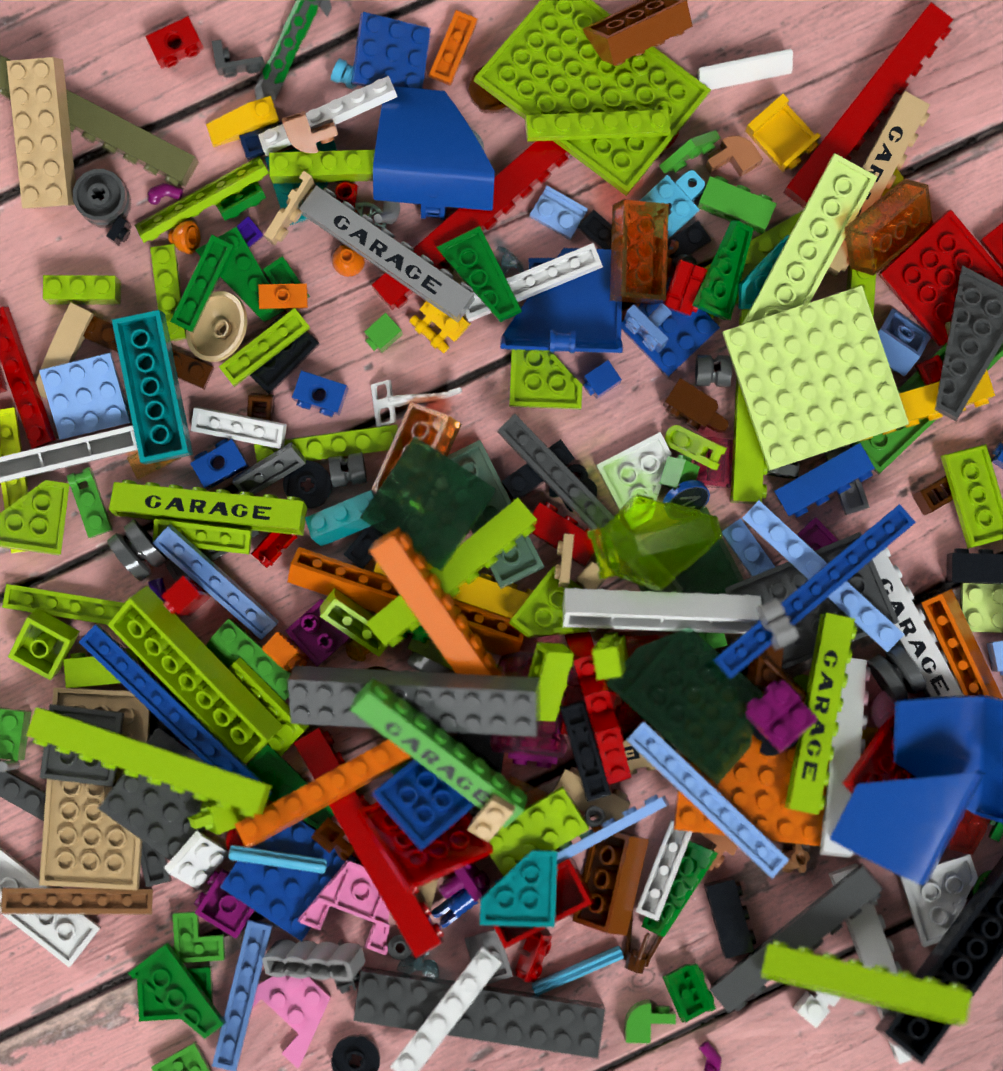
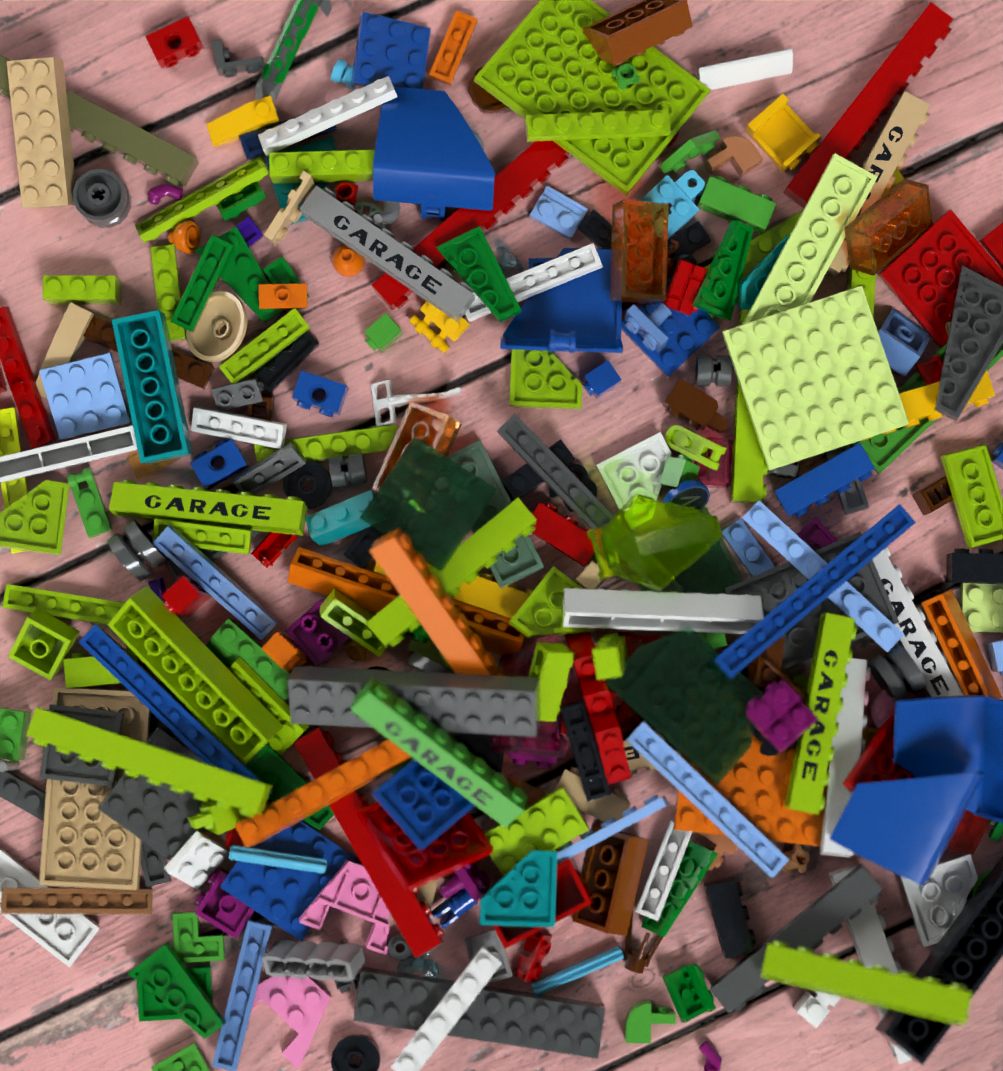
black plate [106,216,131,246] -> none
brick [282,111,338,153] -> none
reddish brown plate [311,817,355,861] -> none
tan plate [467,794,515,842] -> none
tan plate [554,533,574,588] -> none
dark grey hinge [584,806,605,827] -> none
light grey leg [757,598,800,651] -> none
none -> dark grey hinge [211,378,264,411]
none -> bright green plate [612,63,640,89]

